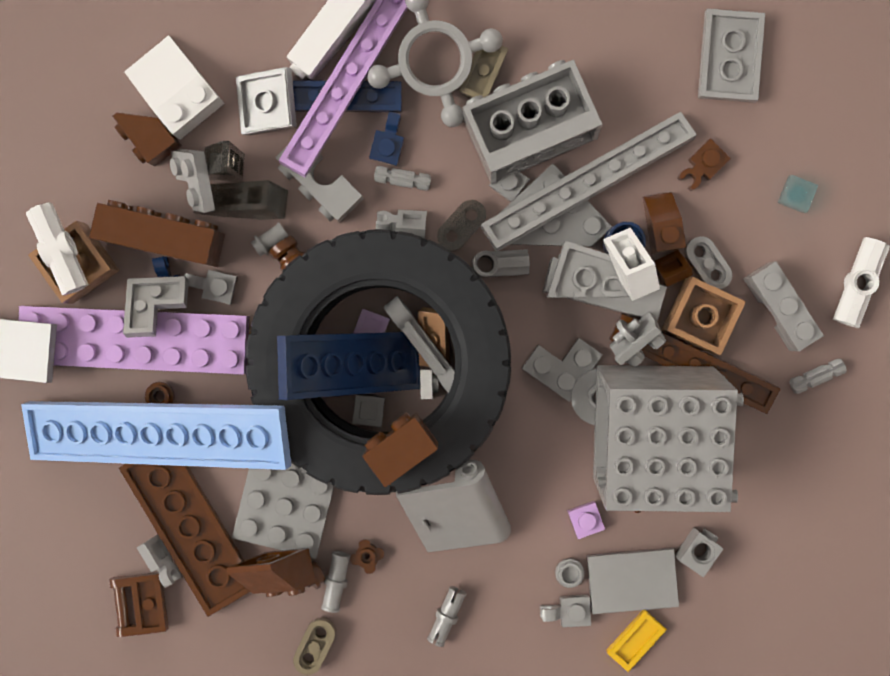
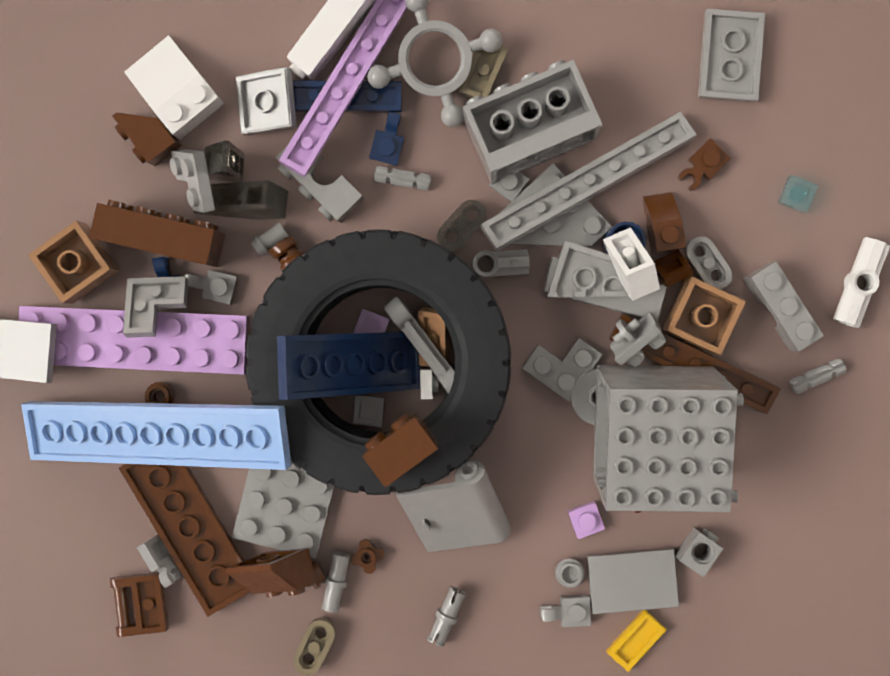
white piece [26,202,89,295] -> none
light grey plate [376,210,427,239] -> none

